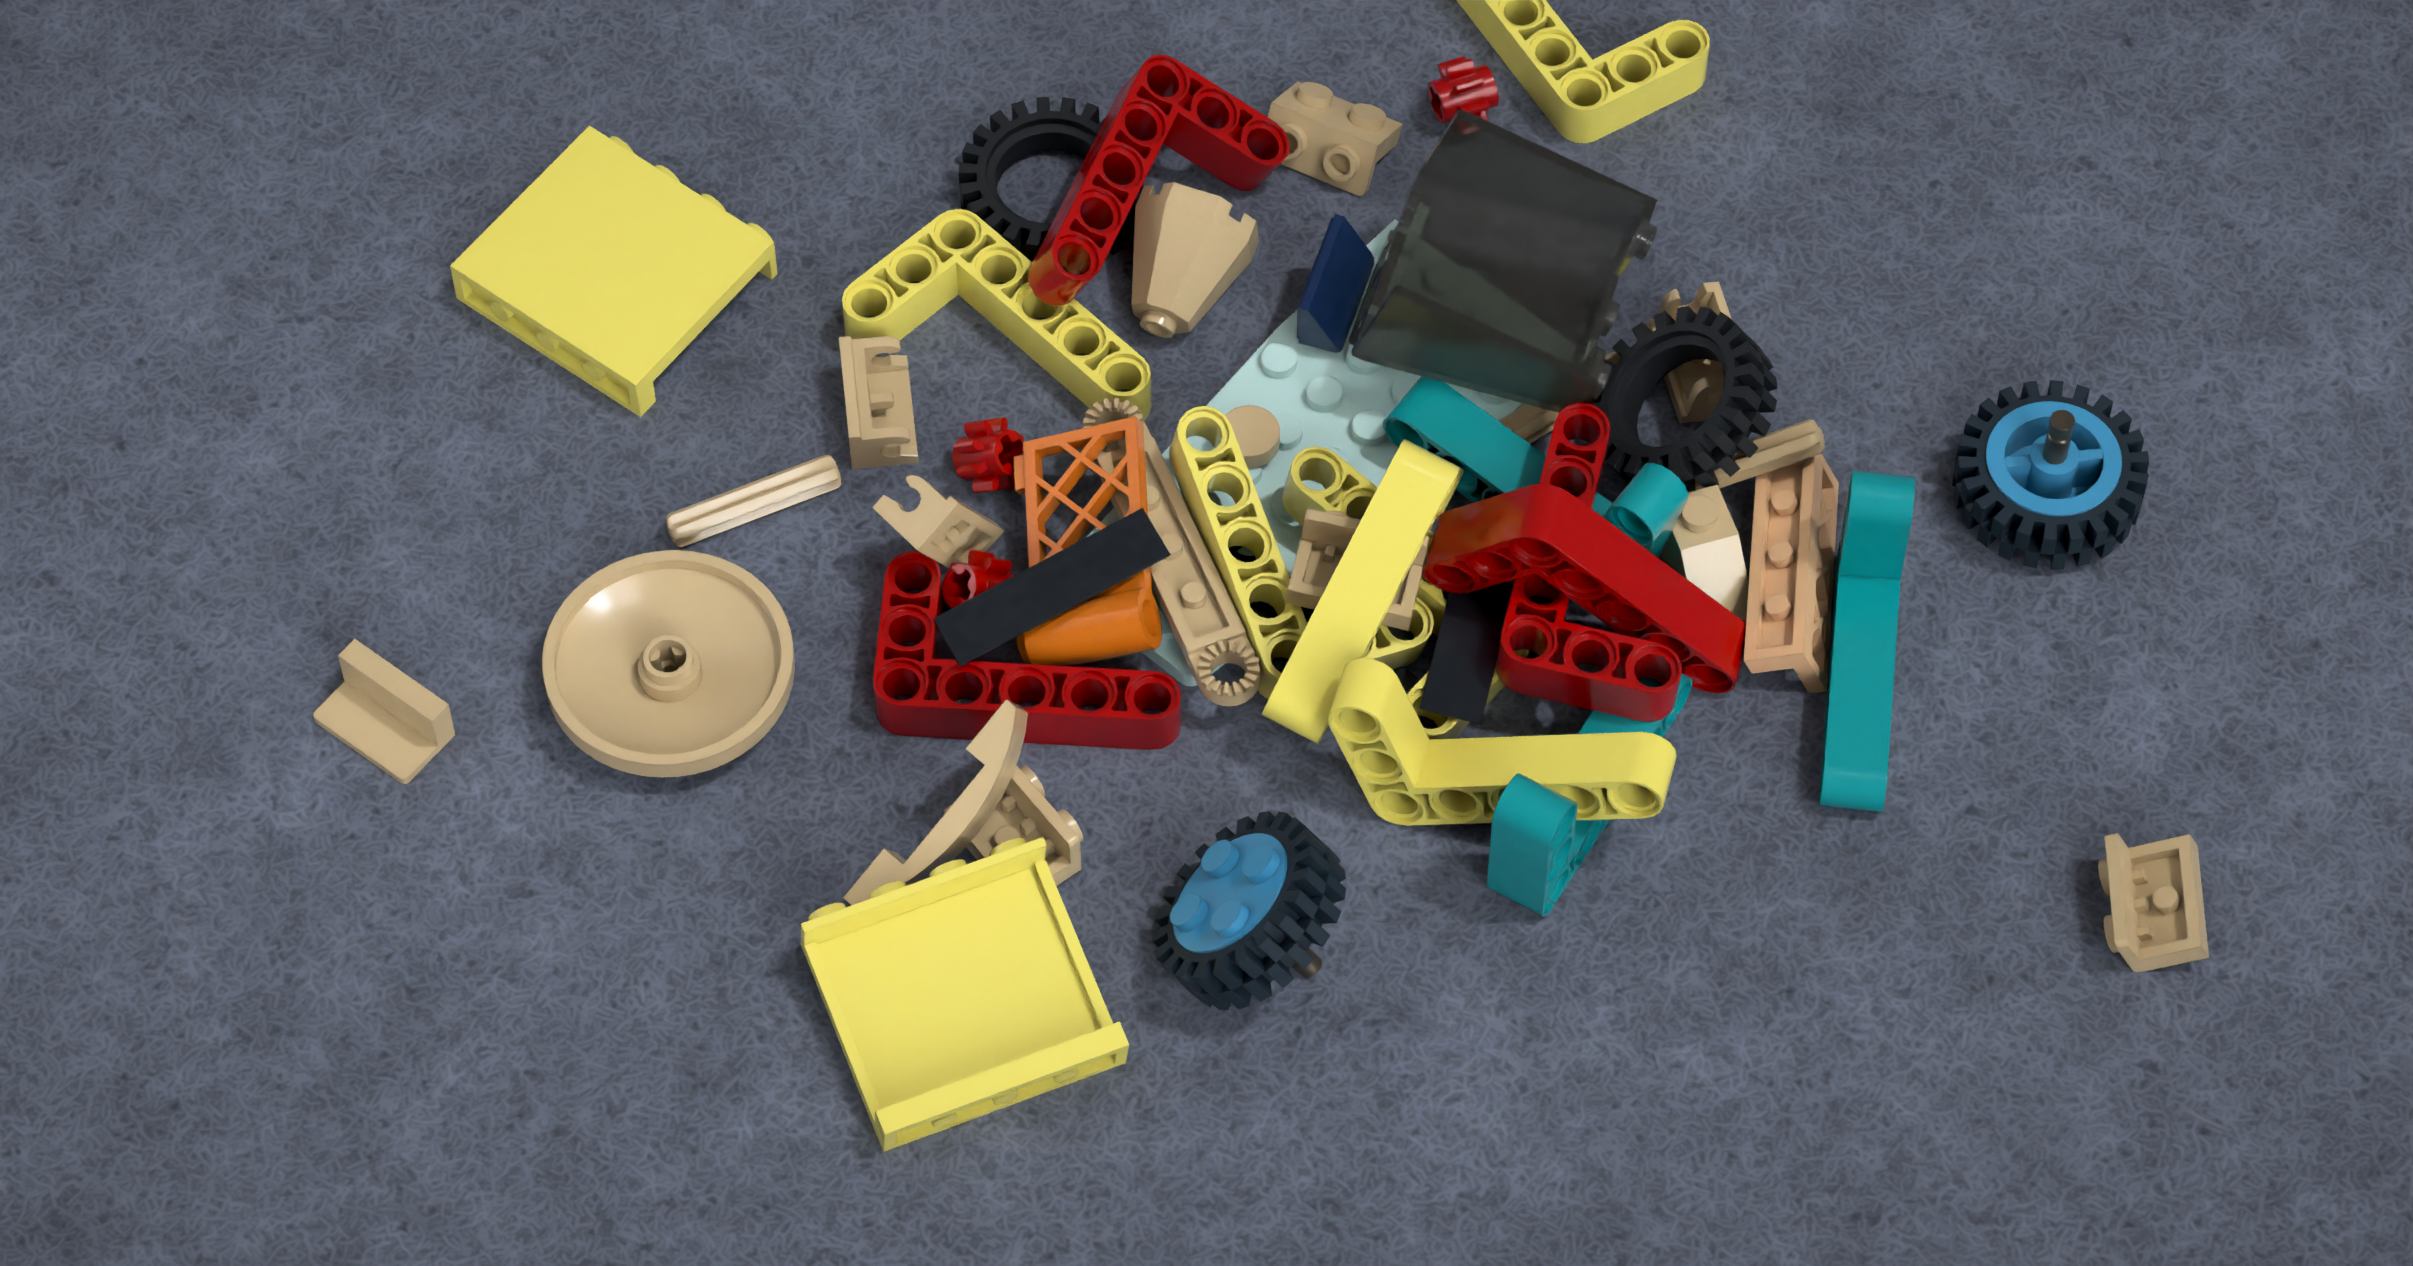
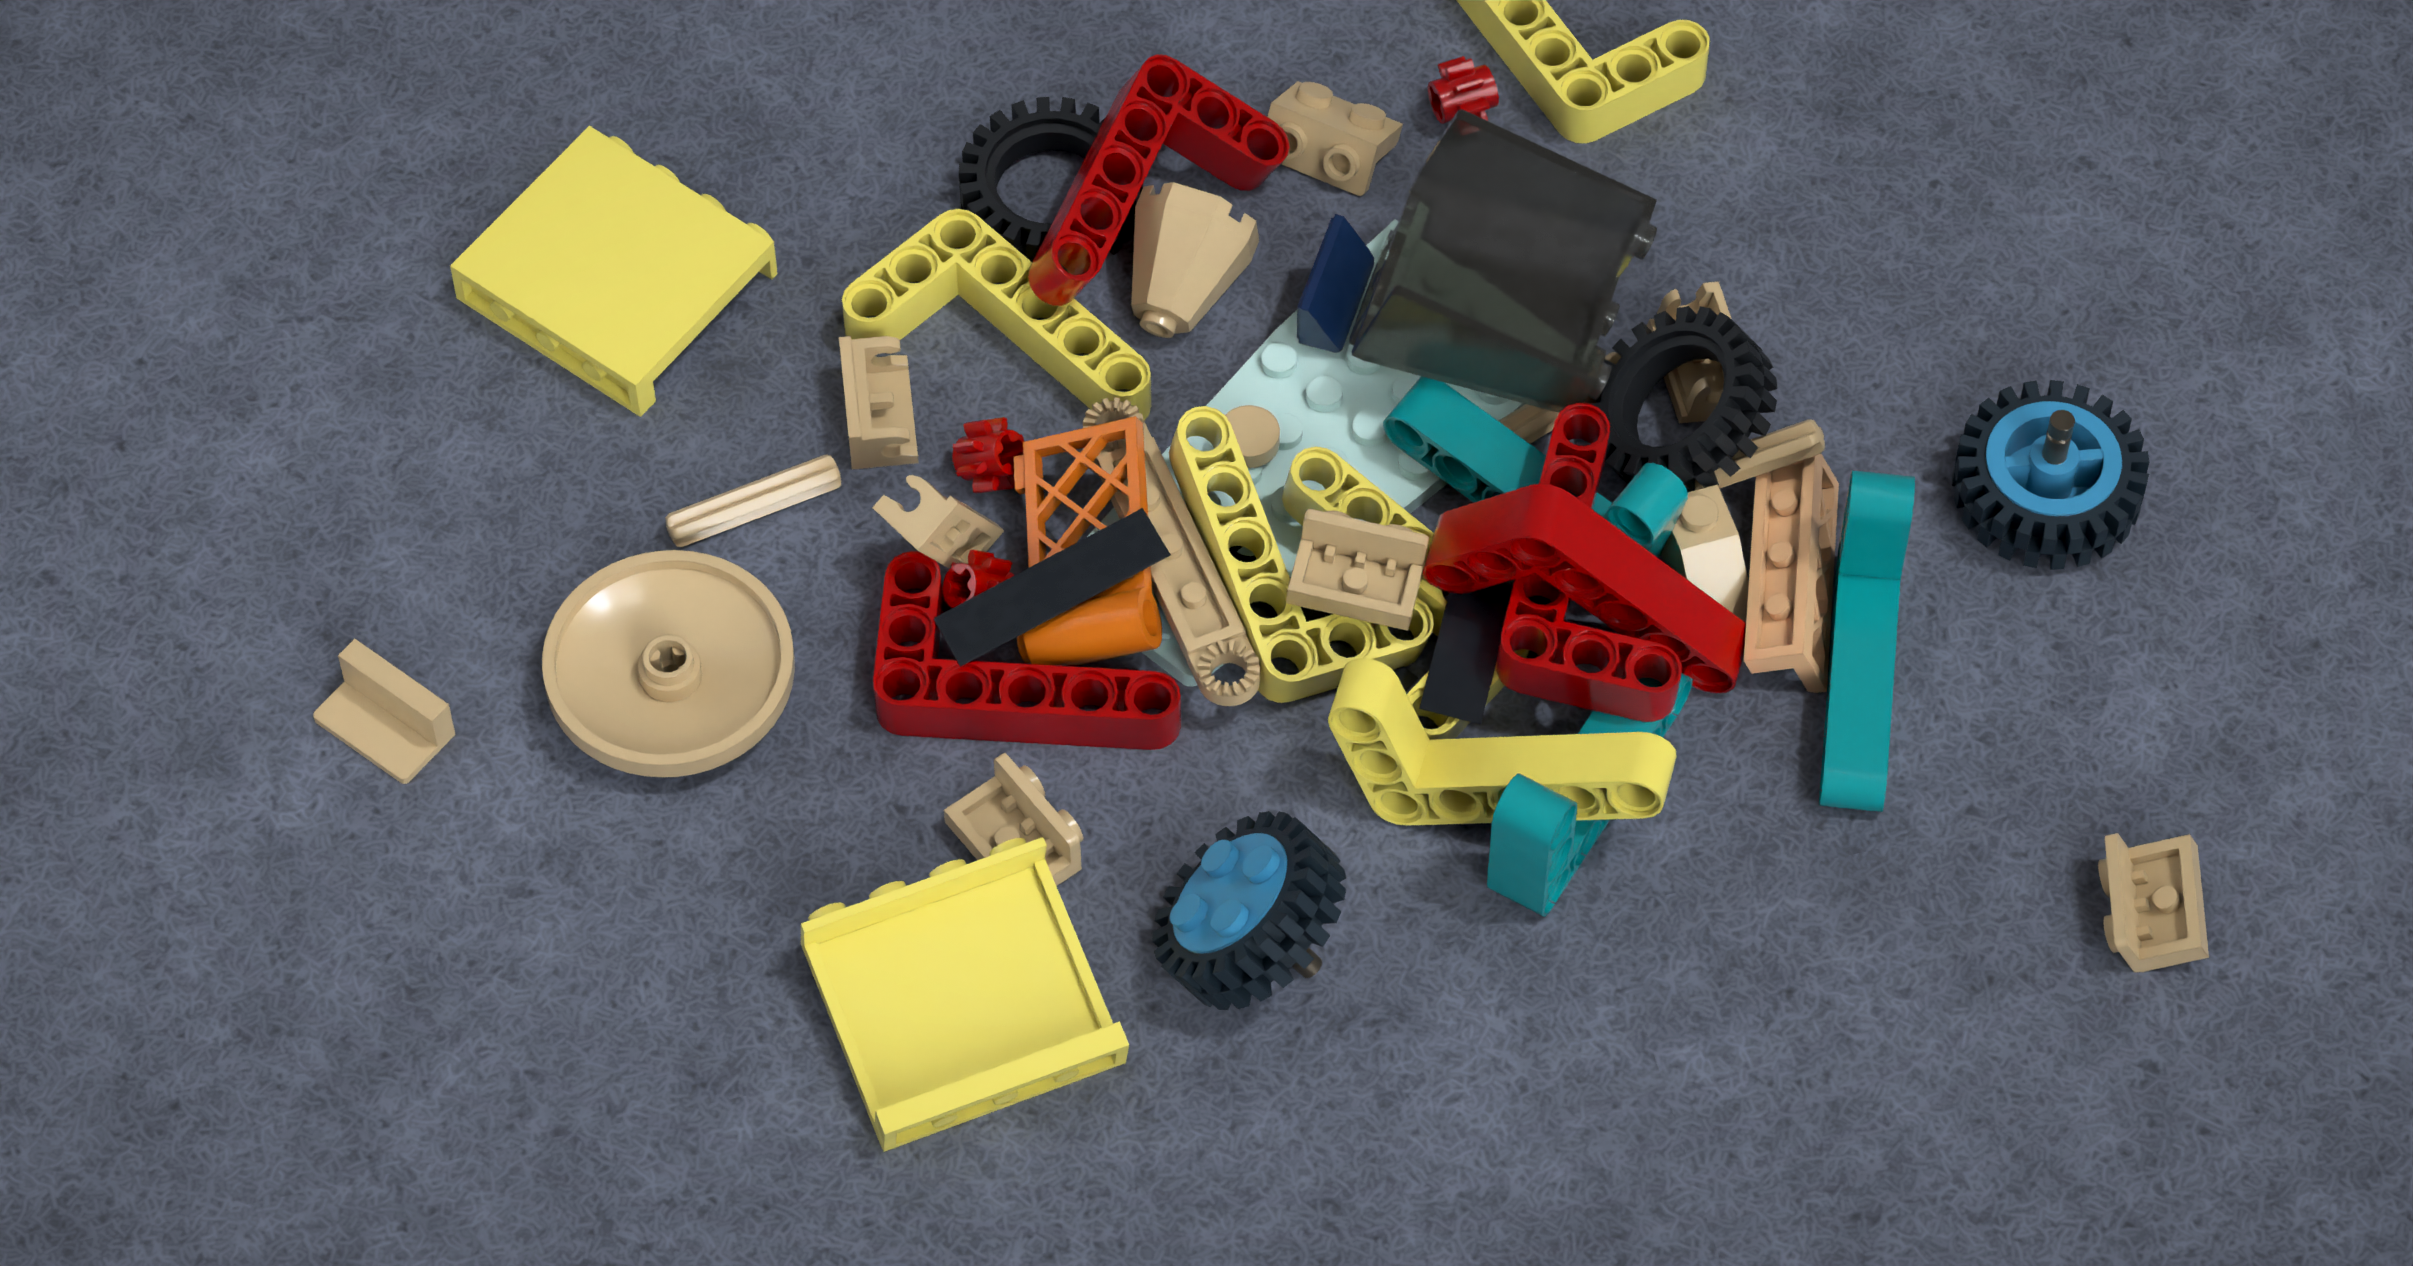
tan slope [843,699,1028,905] -> none
light yellow beam [1262,439,1464,744] -> none

